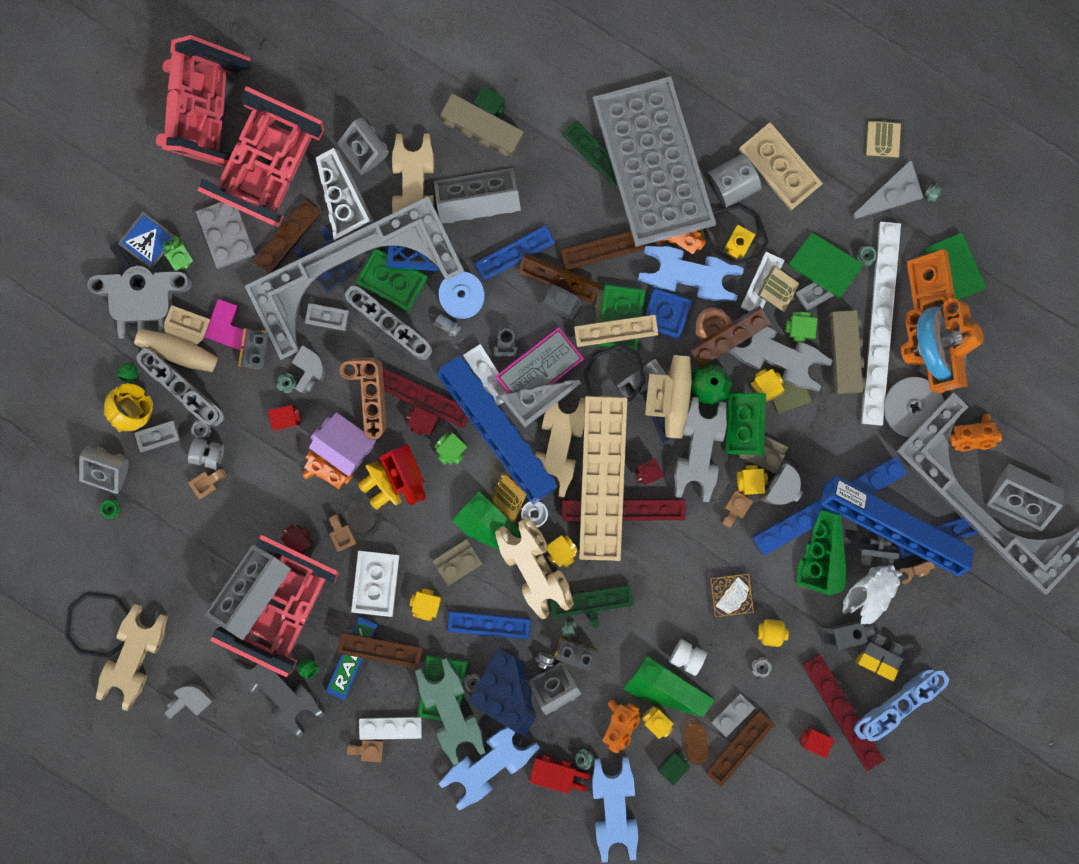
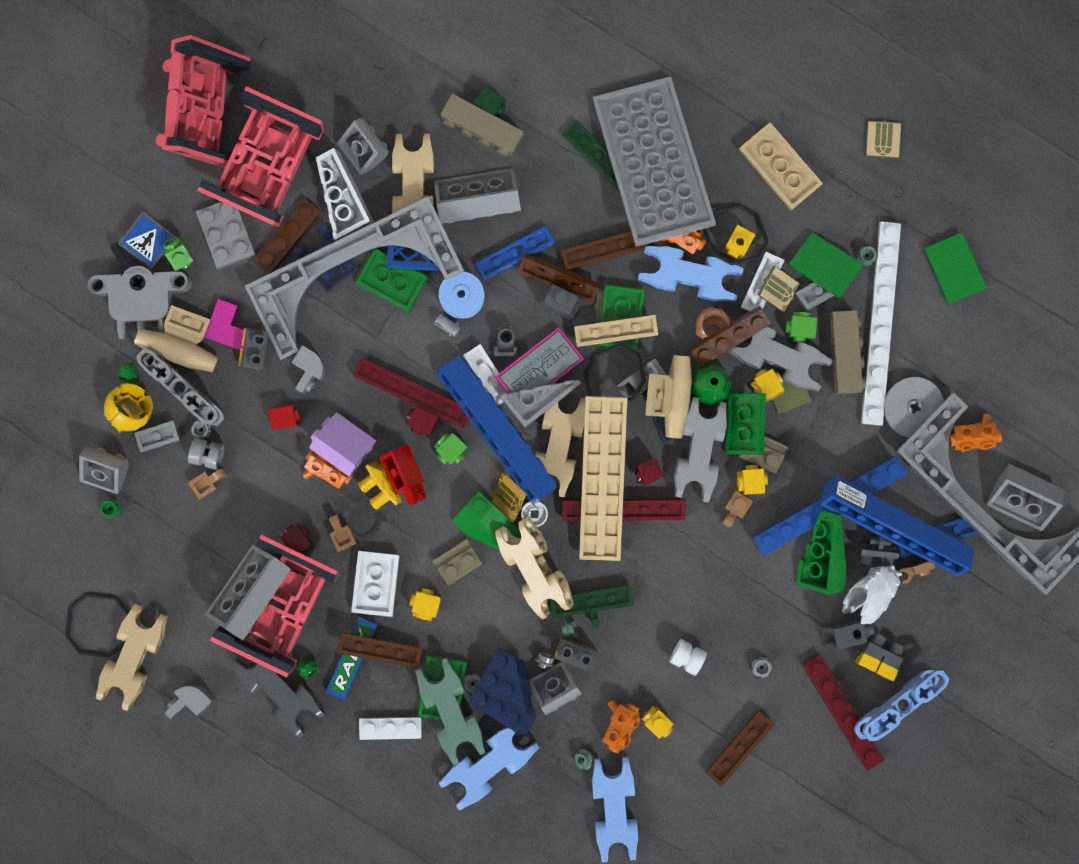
sand green plate [277,373,297,393] -> none
light grey plate [305,303,349,331] -> none
nougat beam [340,357,386,440] -> none
light grey piece [345,286,433,360] -> none
medium nougat plate [347,739,384,763] -> none
blue tile [447,611,531,639] -> none
red hinge [529,754,591,794] -> none
yellow brick [547,535,579,568] -> none
green wedge [623,655,714,717] -> none
blue tile [645,288,693,339] -> none
dark green brick [657,750,690,786] -> none
clear orange tile [684,723,708,765] -> none
light grey brick [706,153,762,207] -> none
tile [708,572,755,618] -> none
light grey plate [711,693,755,737] -> none
yellow head [758,619,789,647] -> none
light grey brick [760,464,803,505] -> none
red brick [800,727,835,759] -> none
light grey wing [853,161,923,220] -> none
orange piece [901,249,984,394] -> none
sand green plate [925,183,943,202] -> none

